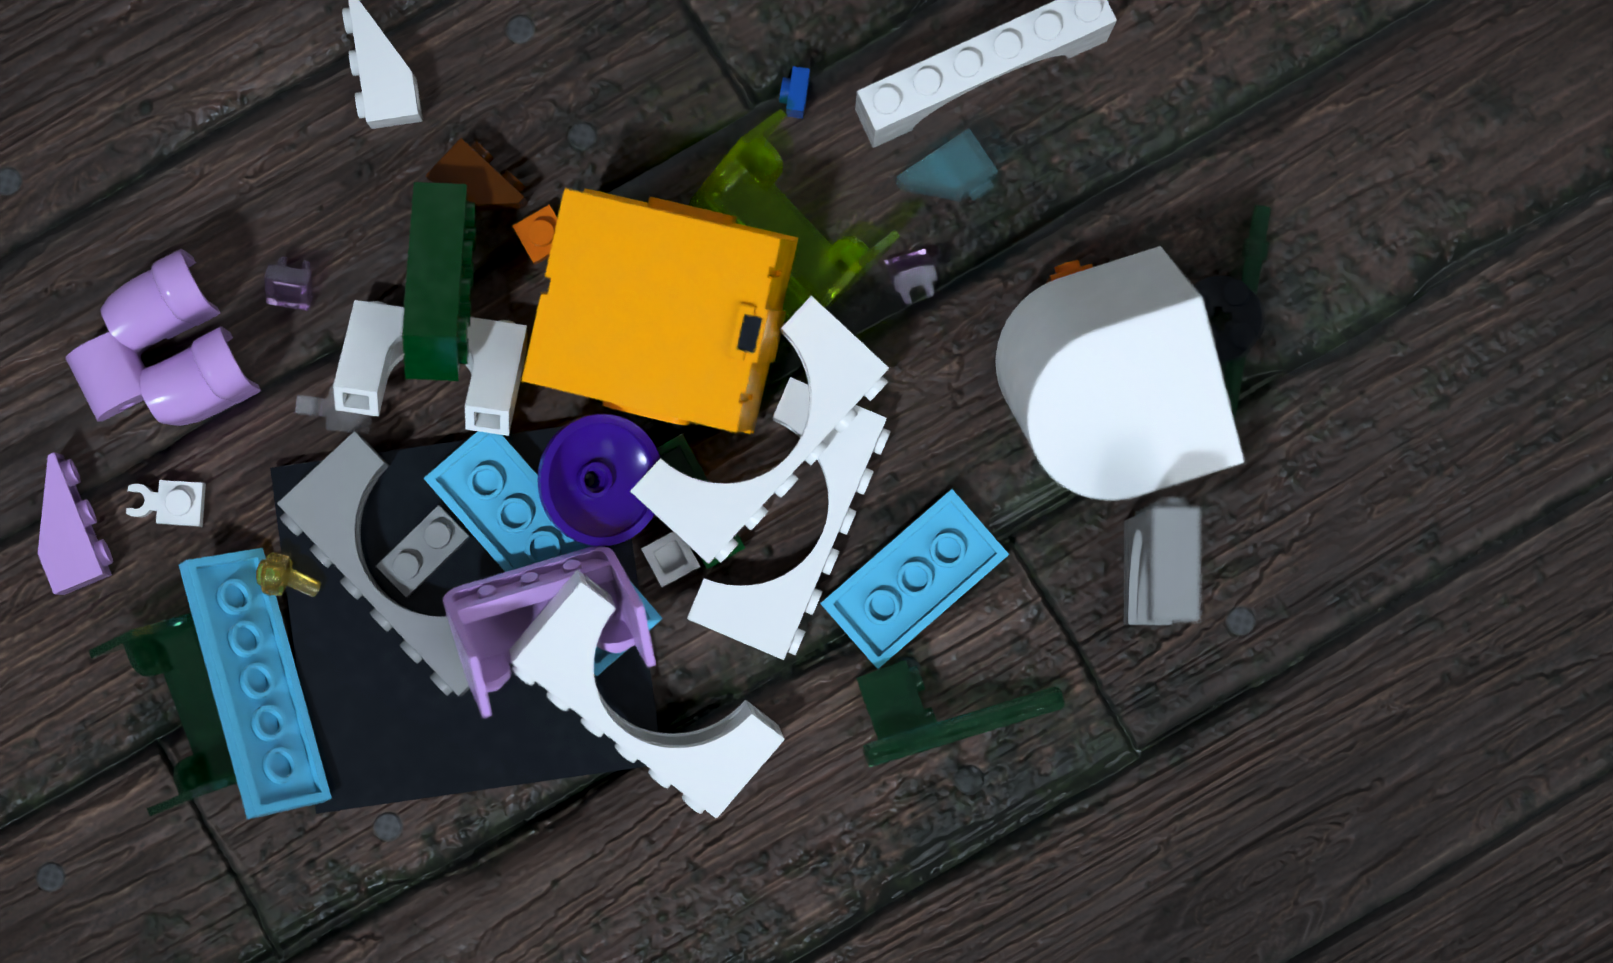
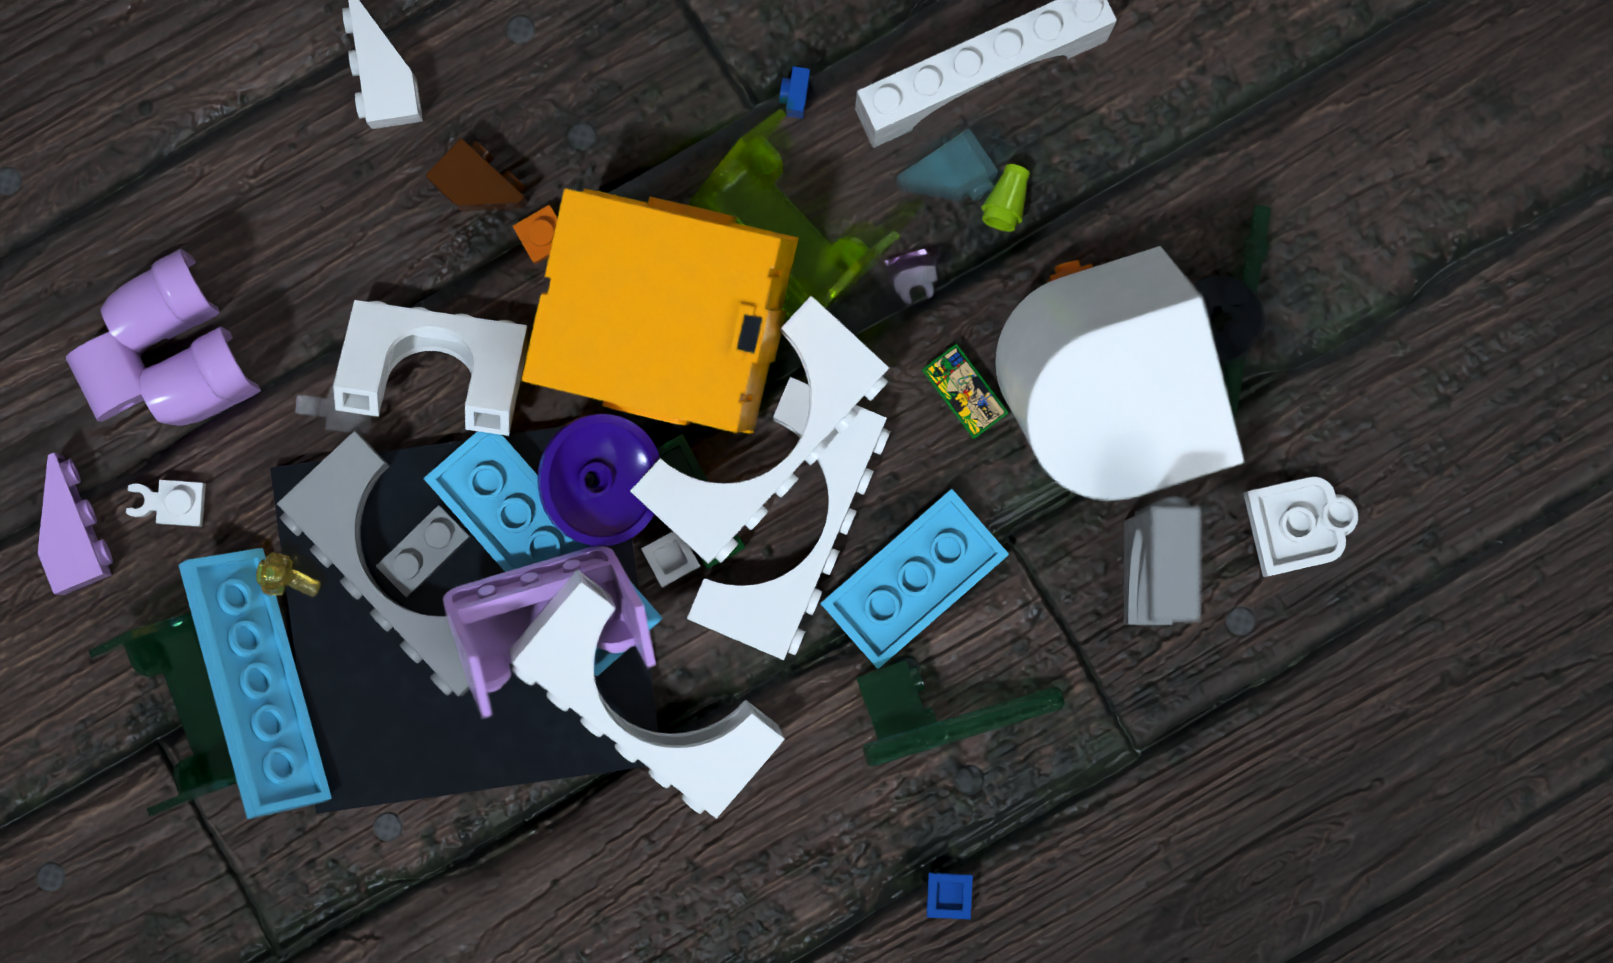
clear purple tile [264,257,313,311] -> none
dark green brick [402,182,477,381] -> none
none -> tile [921,344,1008,440]
none -> blue plate [926,872,973,920]
none -> lime cone [981,164,1030,232]
none -> white plate [1243,477,1358,577]

